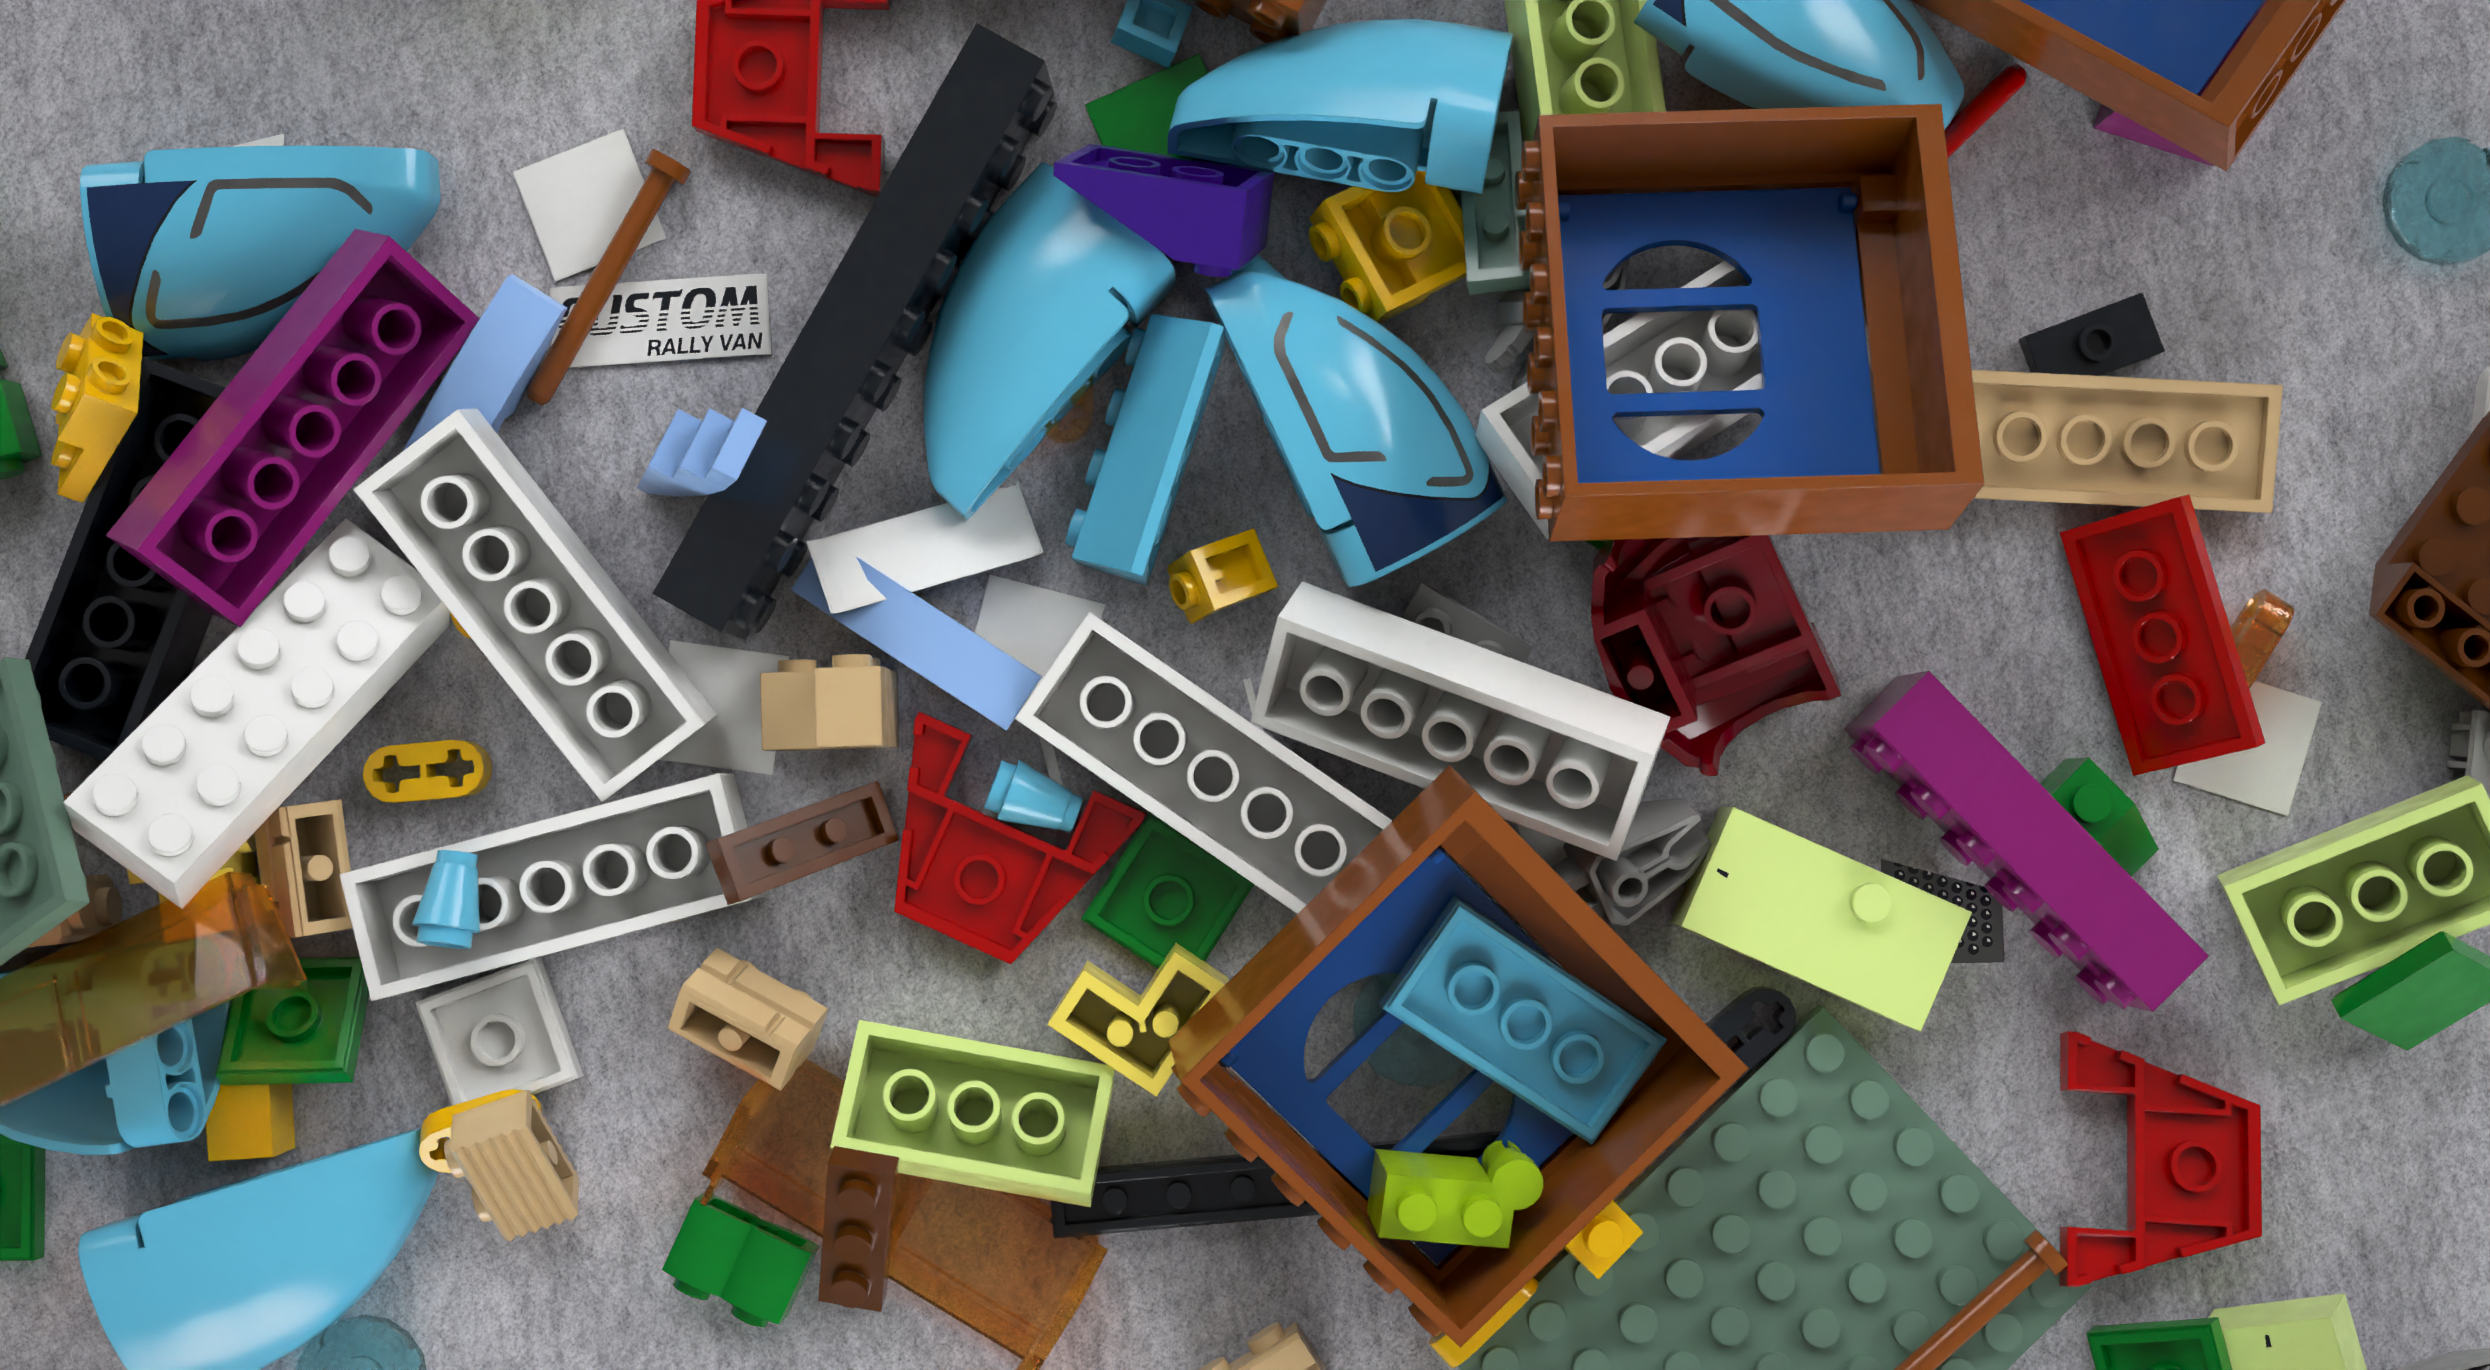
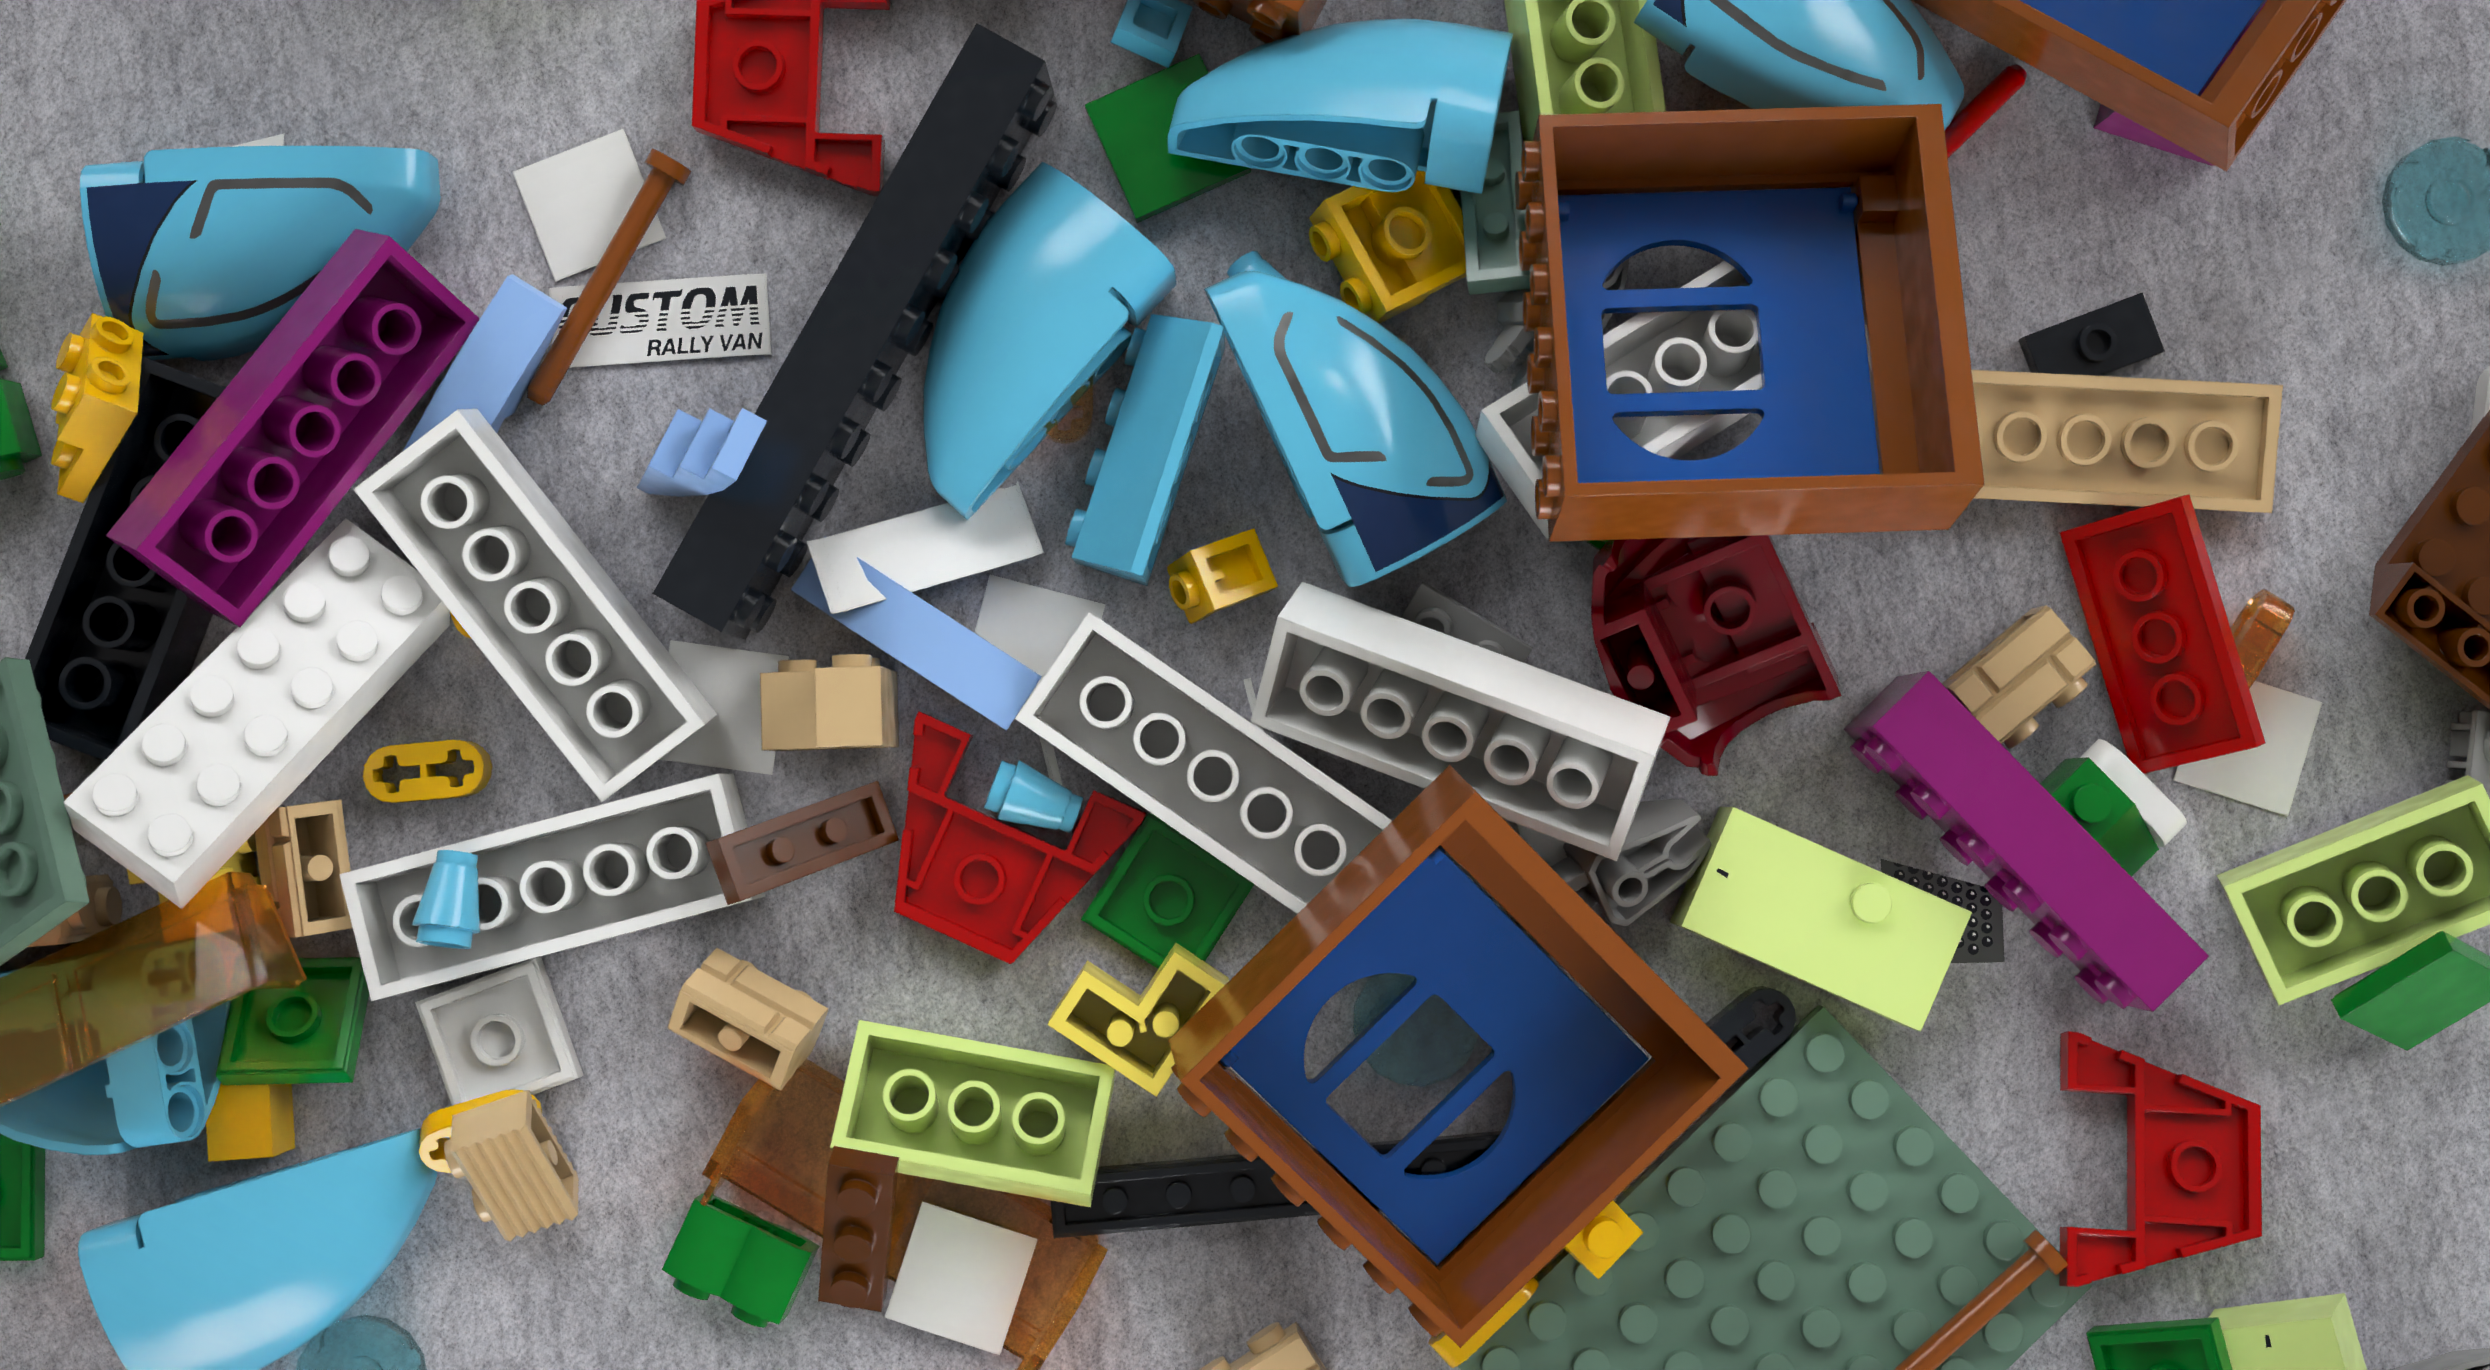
dark purple slope [1053,144,1275,277] -> none
lime hinge [1367,1140,1543,1249] -> none
medium azure tile [1379,895,1667,1145] -> none
none -> white sticker [884,1201,1038,1355]
none -> tan brick [1942,605,2096,749]
none -> white beam [2080,739,2187,847]

